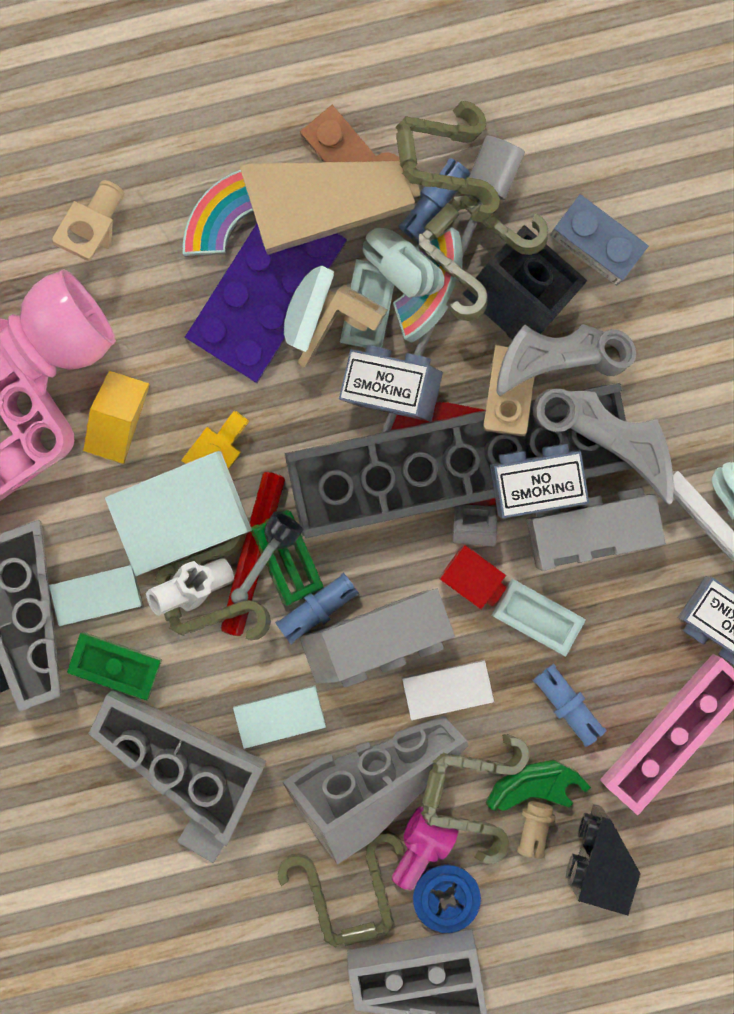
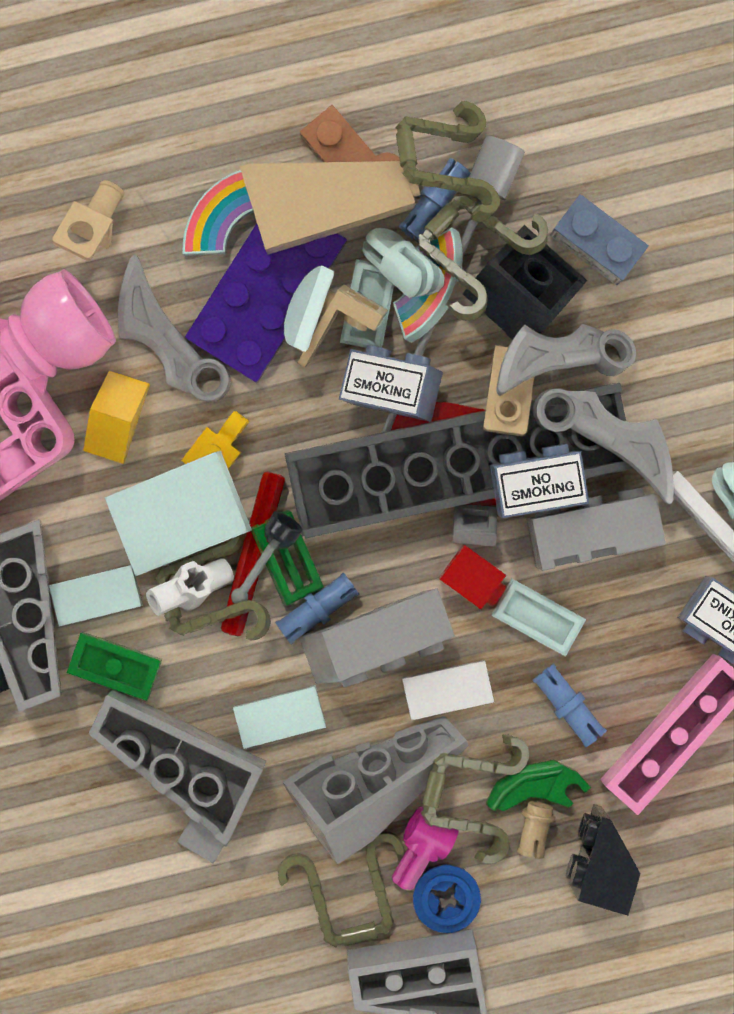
none -> light grey piece [118,255,231,402]

